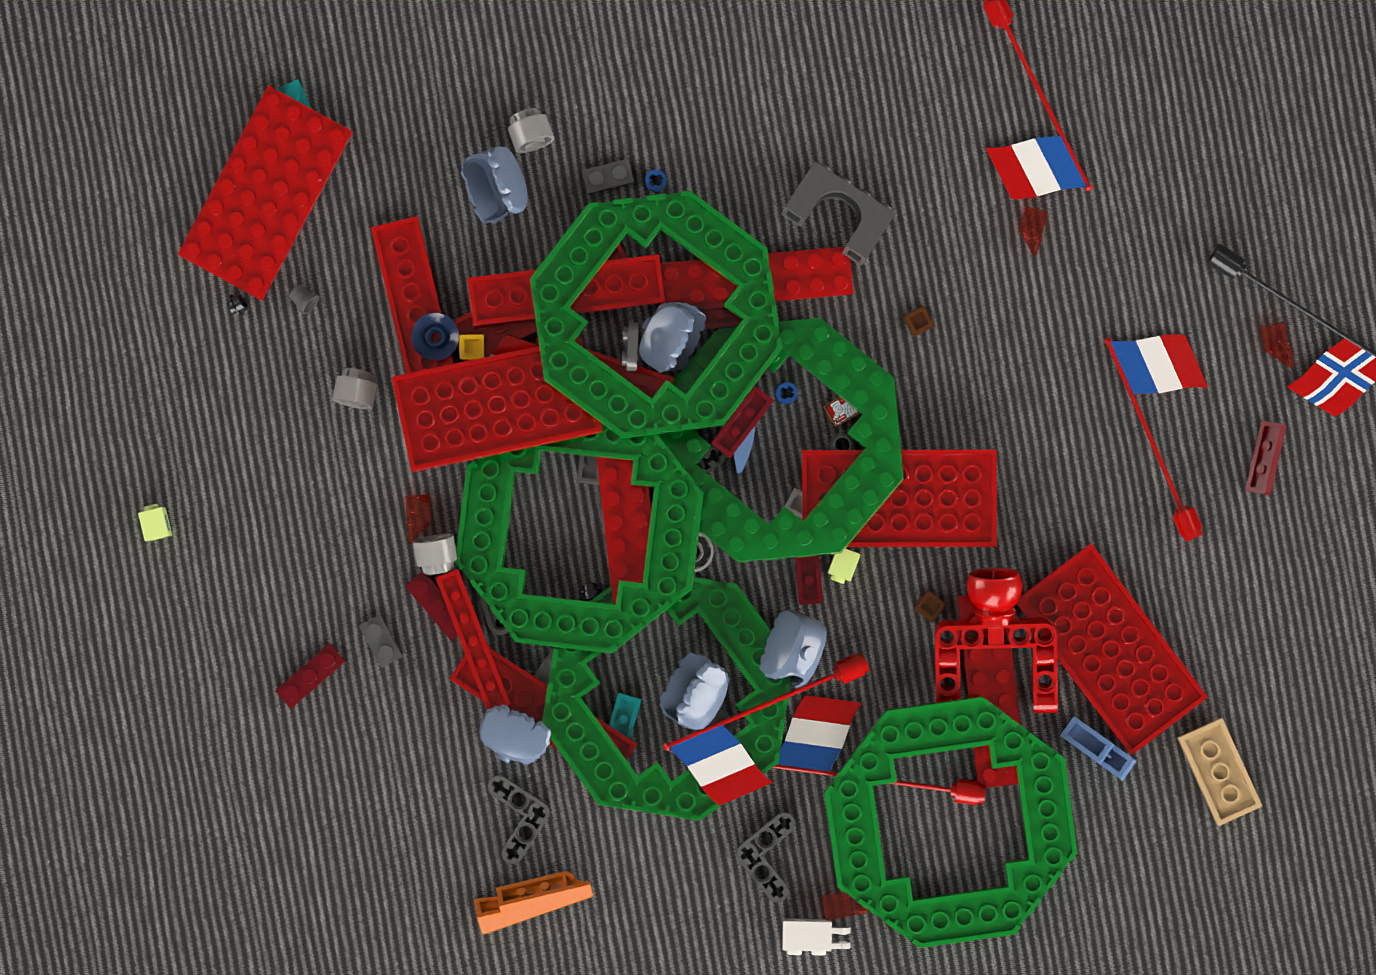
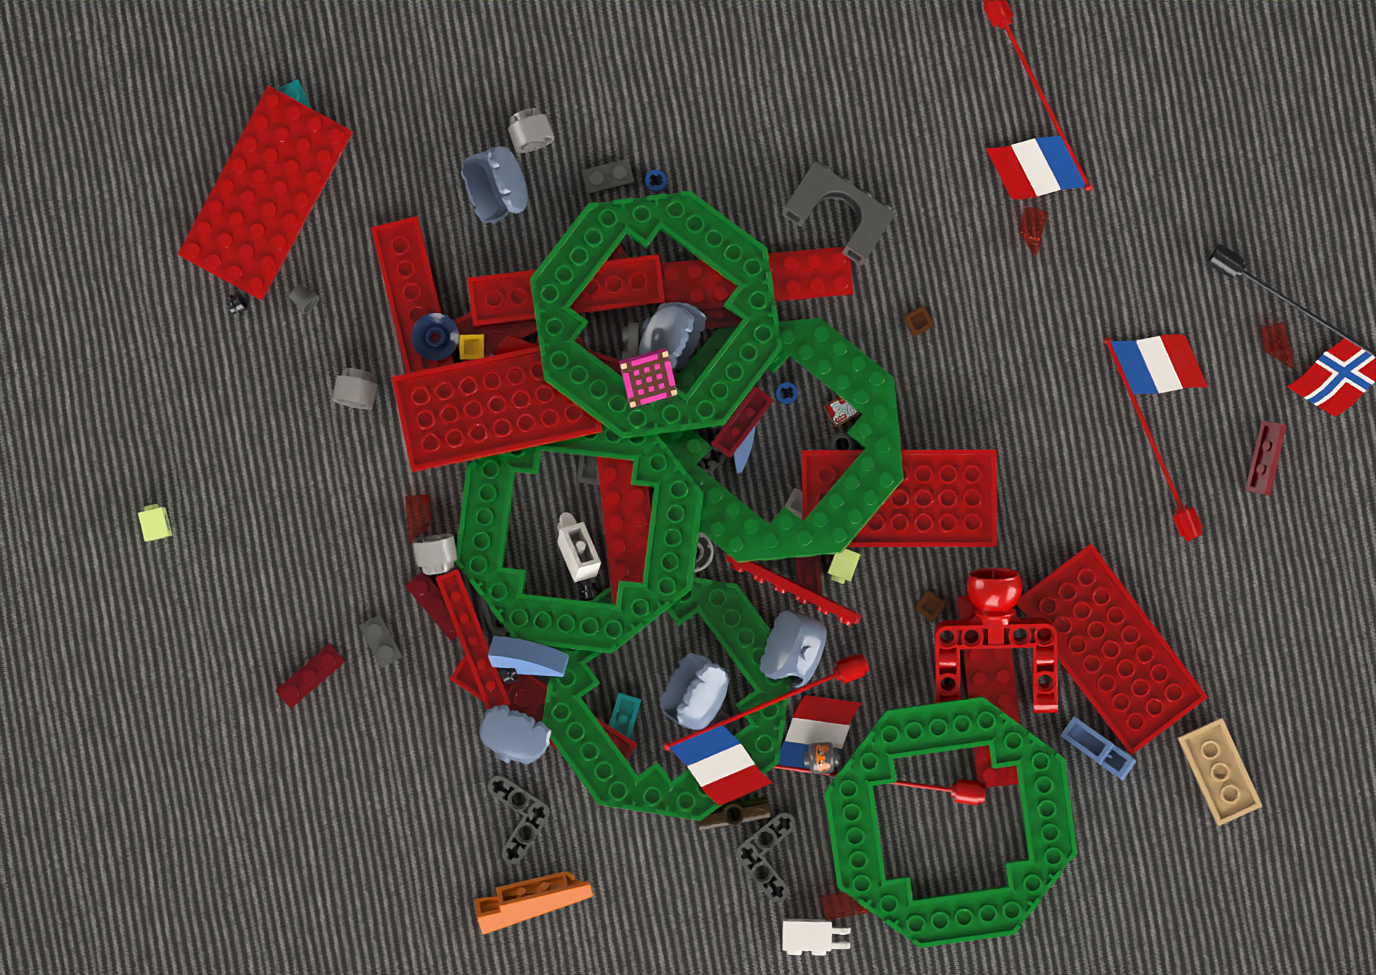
none -> medium blue slope [488,636,569,677]
none -> black plate [498,667,519,685]
none -> white hinge [557,512,601,583]
none -> tile [619,348,677,408]
none -> dark brown piece [698,796,771,831]
none -> red plate [726,555,862,626]
none -> dark grey head [804,742,839,774]

